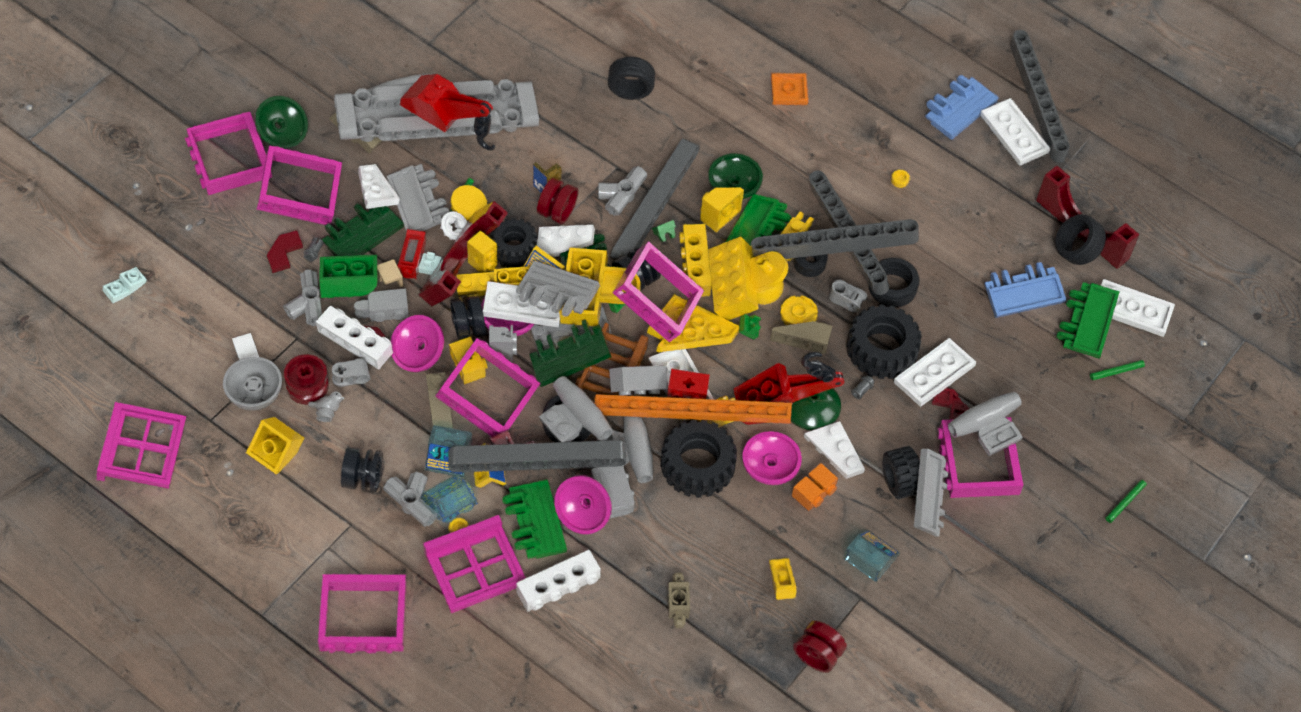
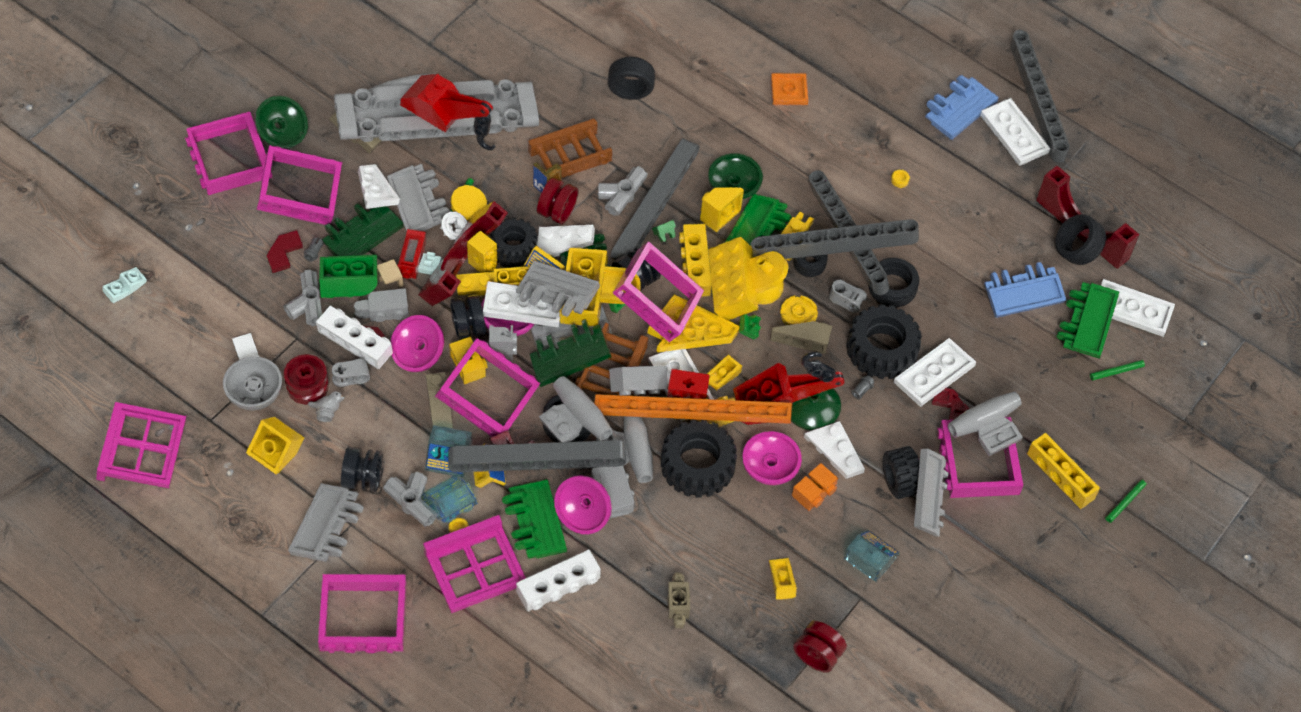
none -> light grey hinge [288,483,363,562]
none -> dark orange fence [528,118,612,183]
none -> yellow slope [707,355,742,391]
none -> yellow brick [1027,433,1100,509]

